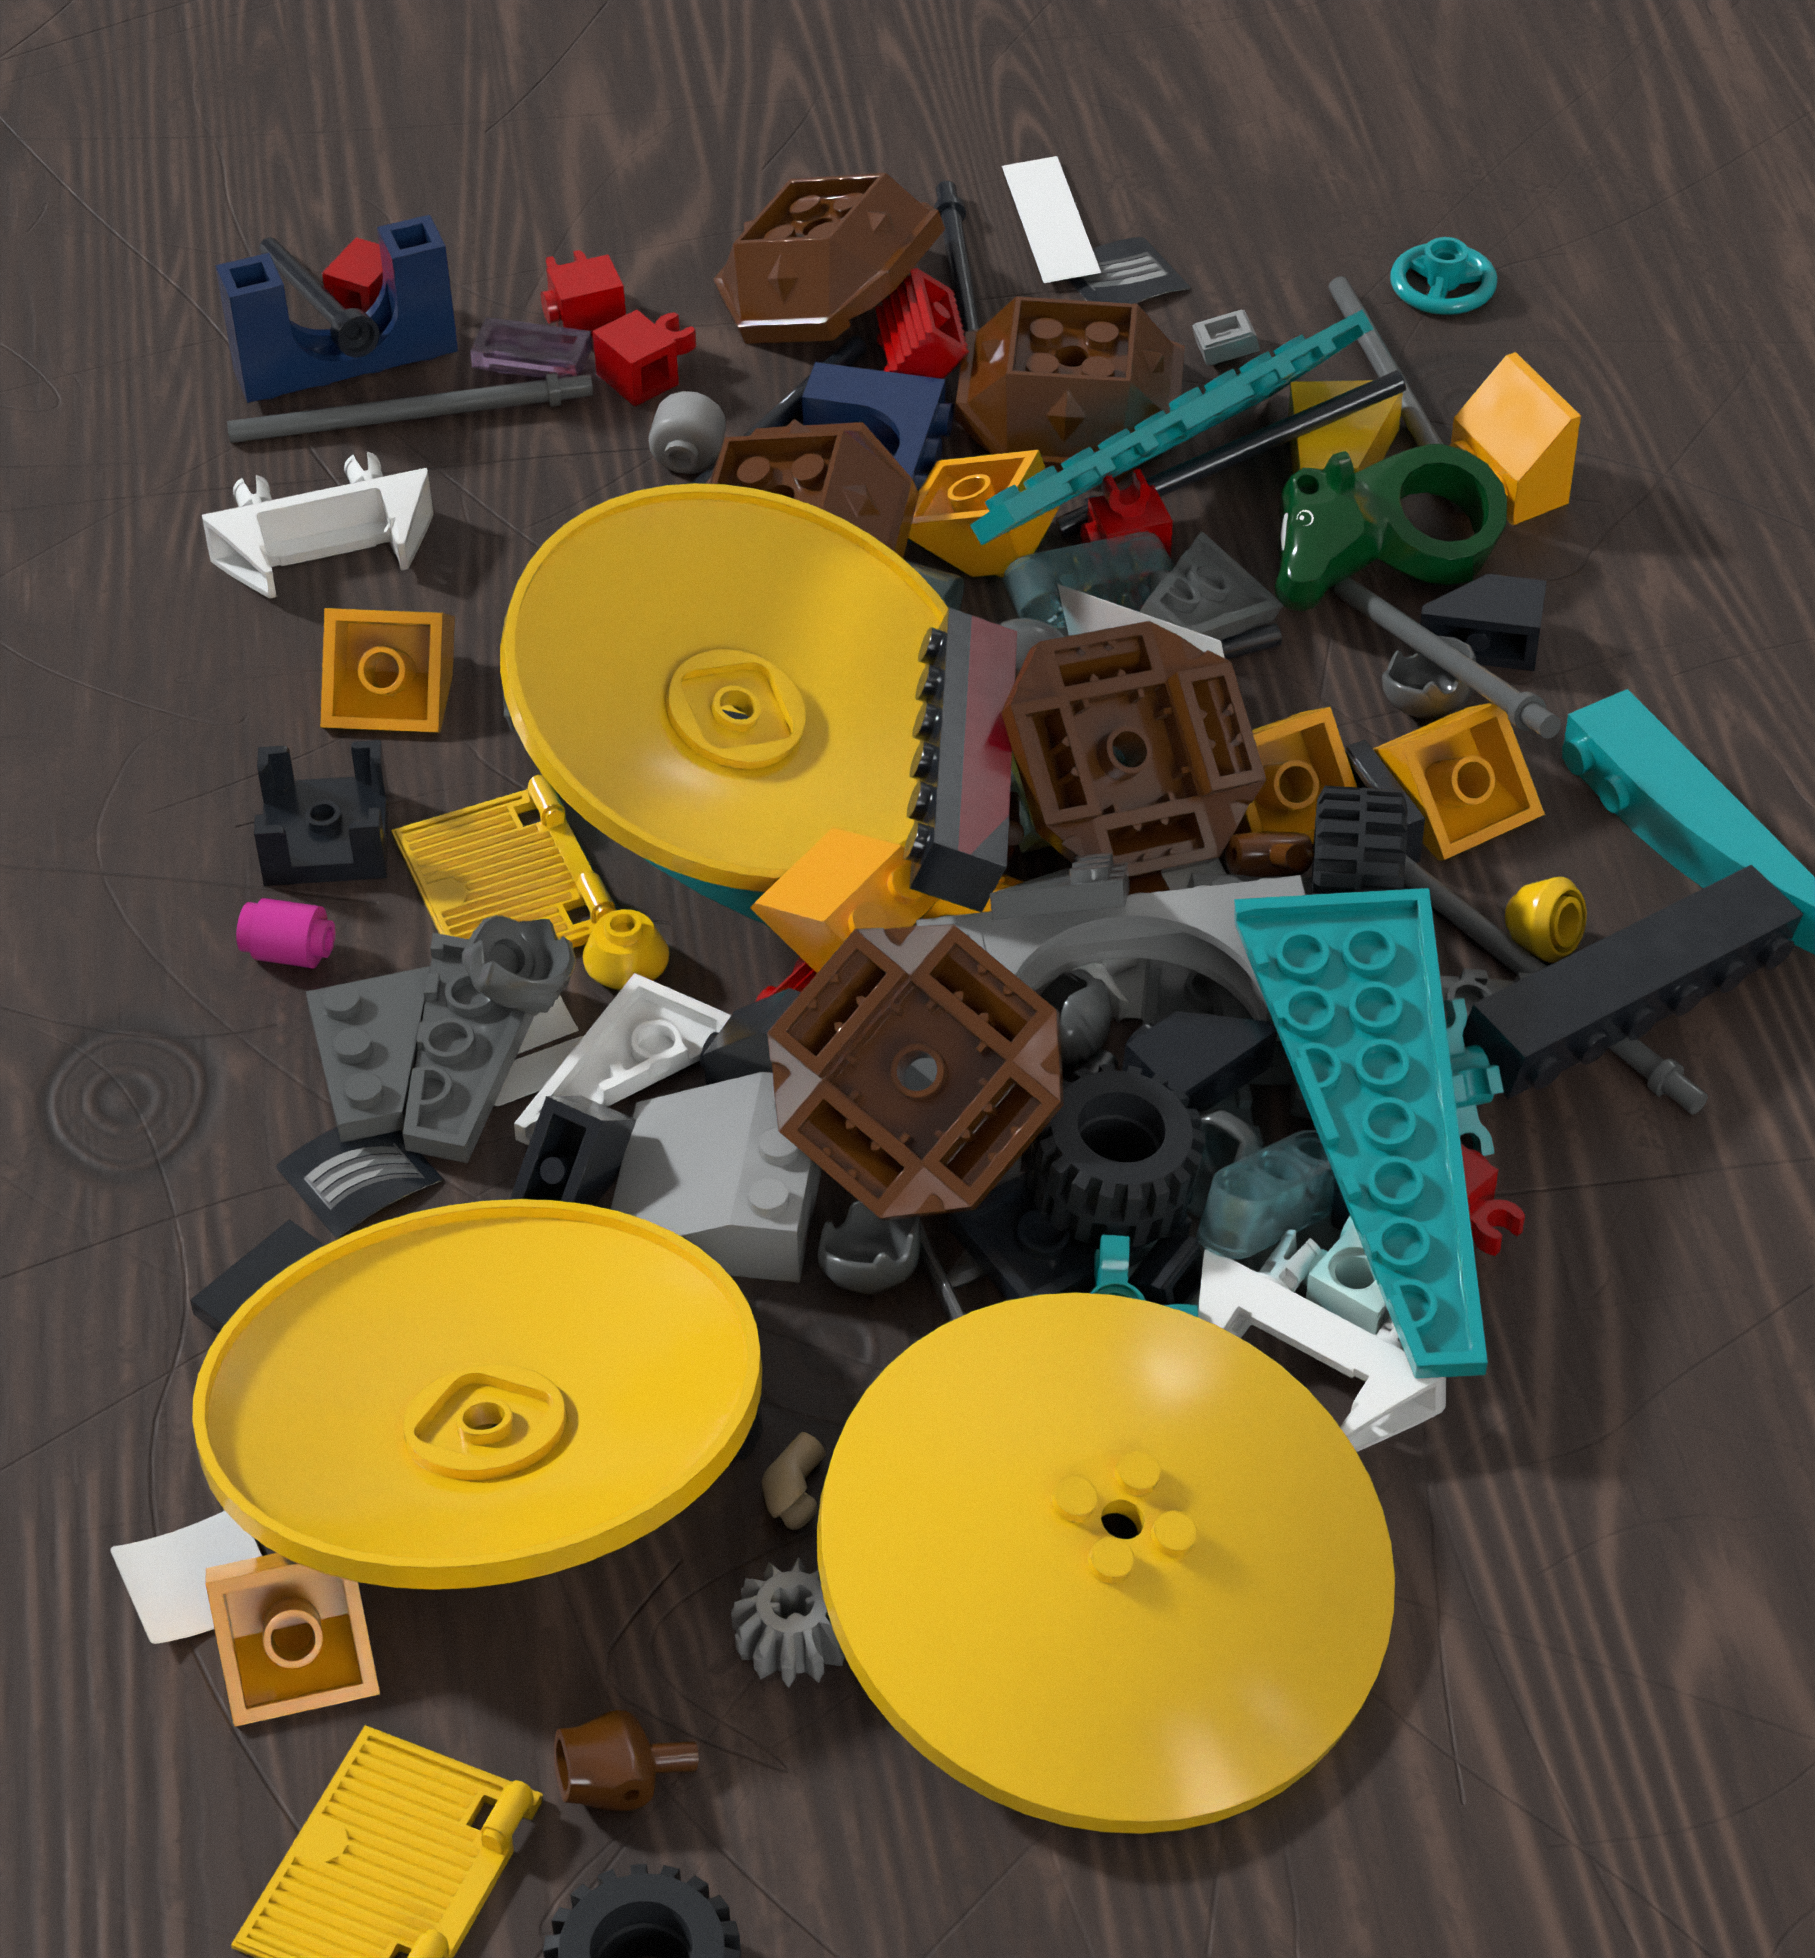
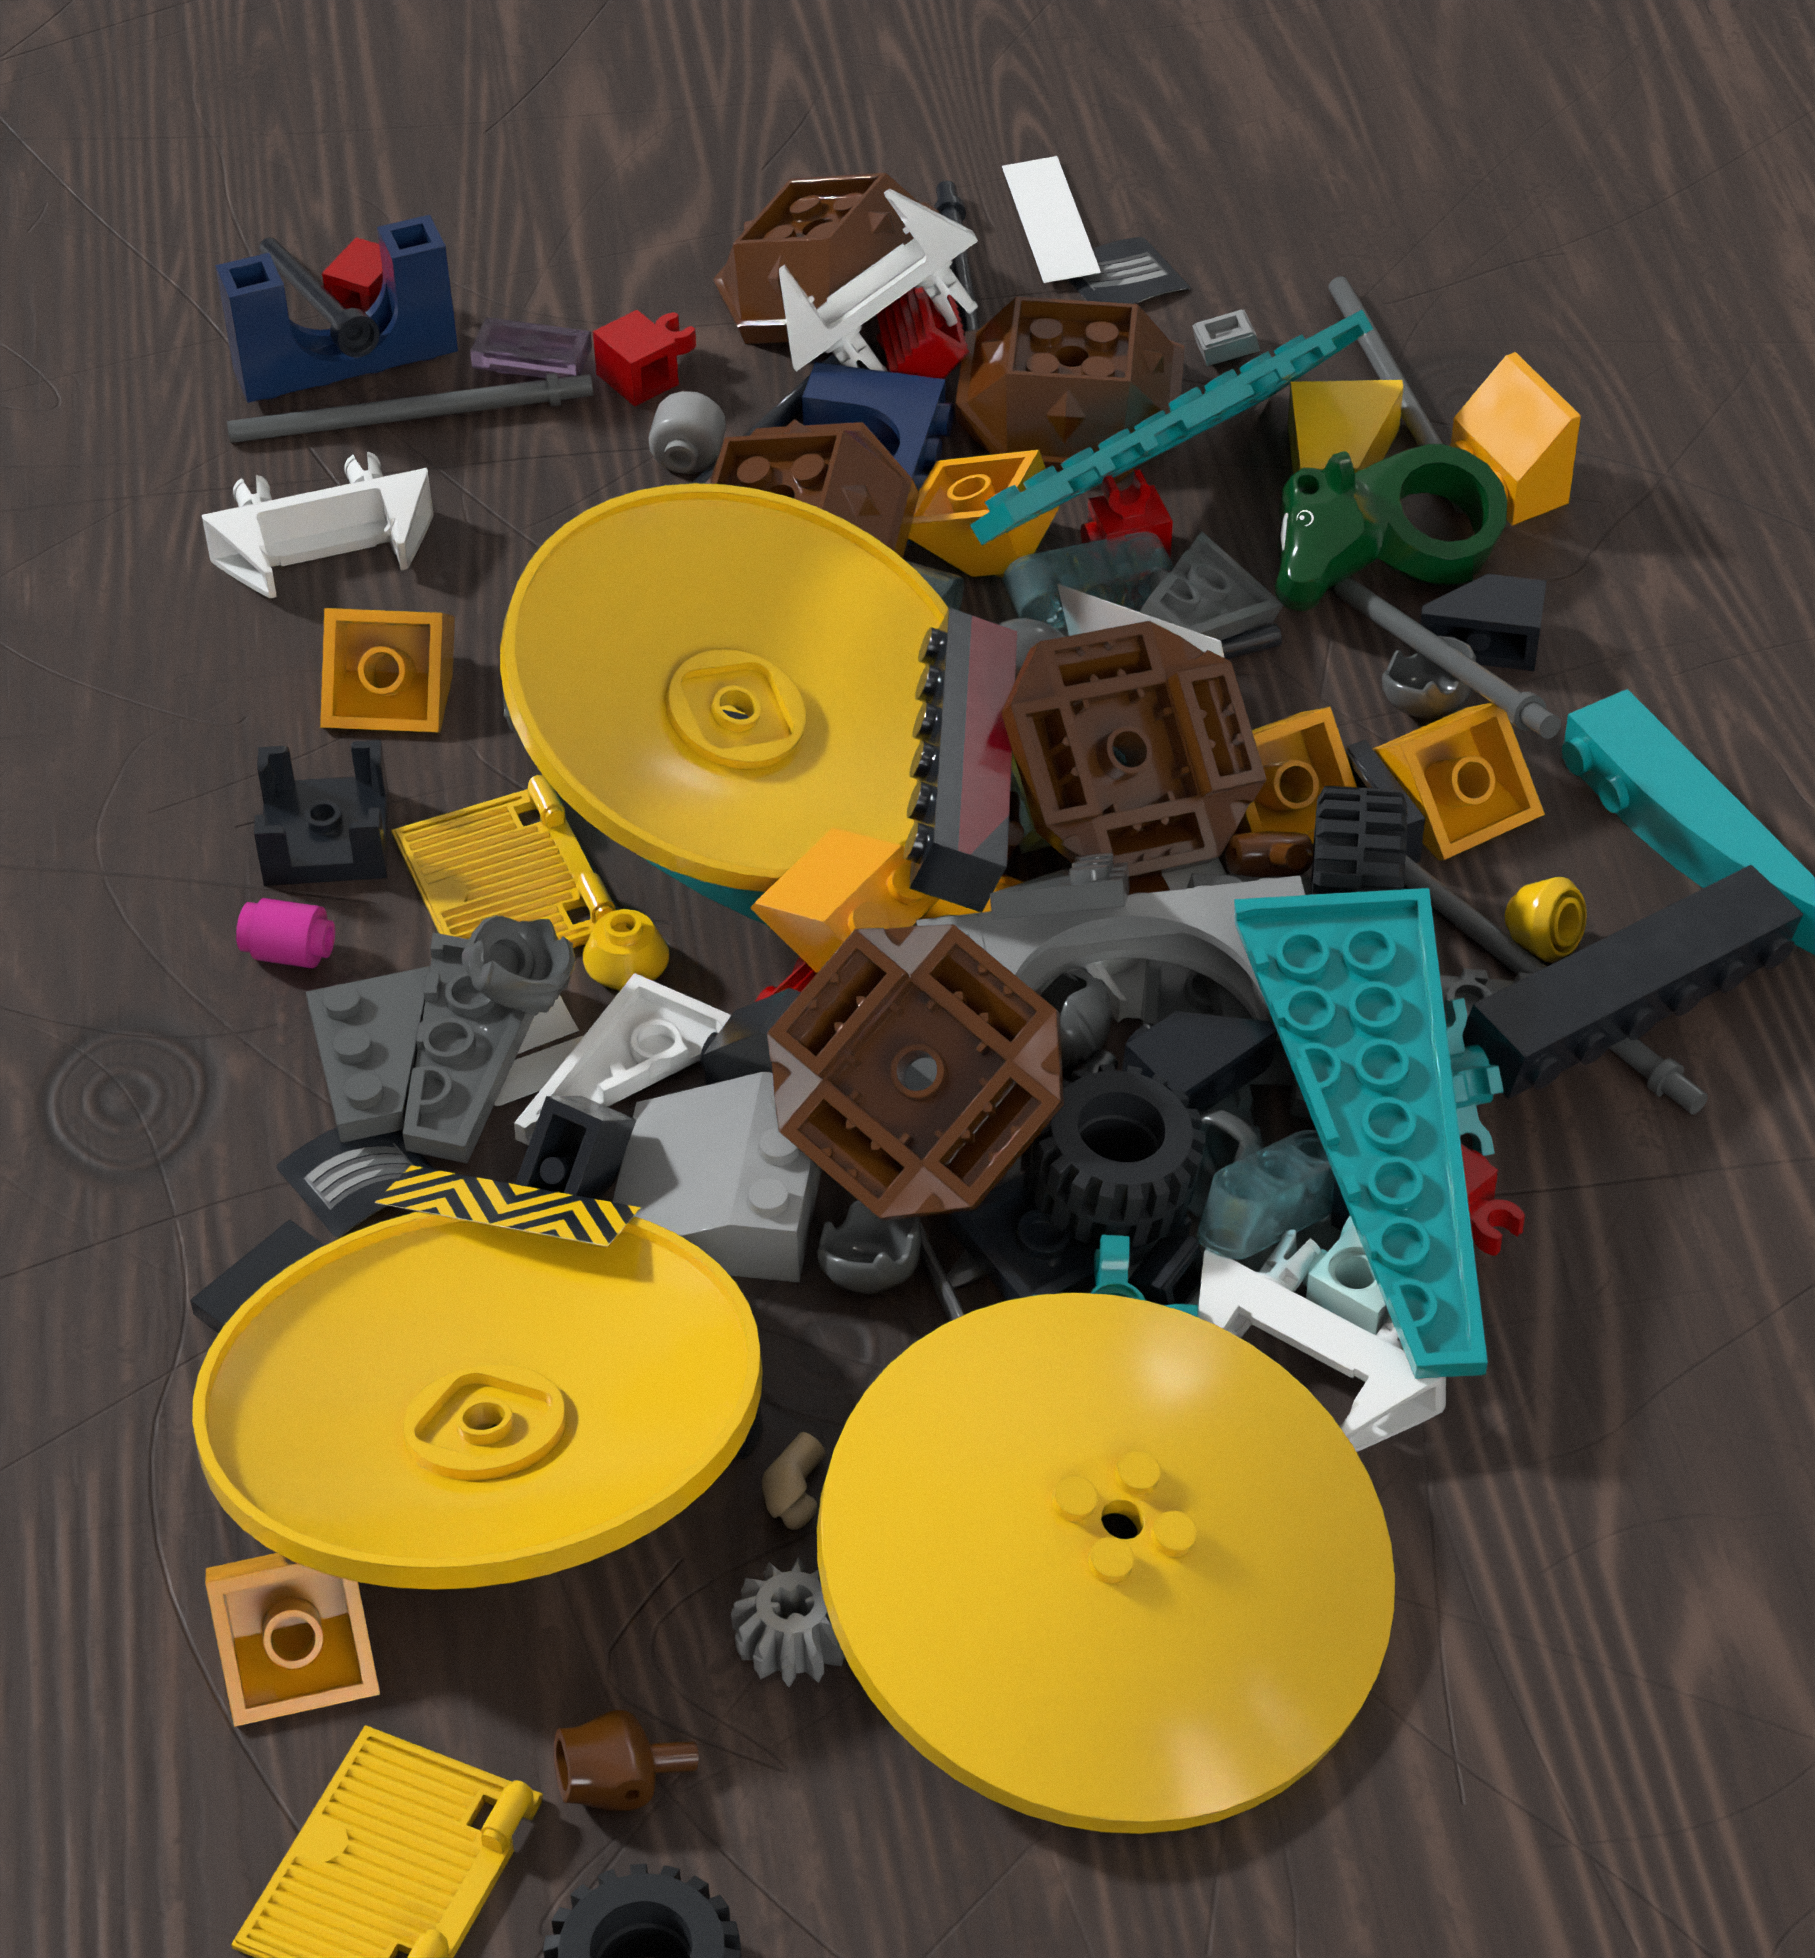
white sticker [110,1511,262,1644] -> none
red brick [541,250,626,343] -> none
black bar [1055,370,1406,539] -> none
teal piece [1390,237,1498,315] -> none
none -> sticker [375,1165,641,1247]
none -> white hose [779,188,978,372]

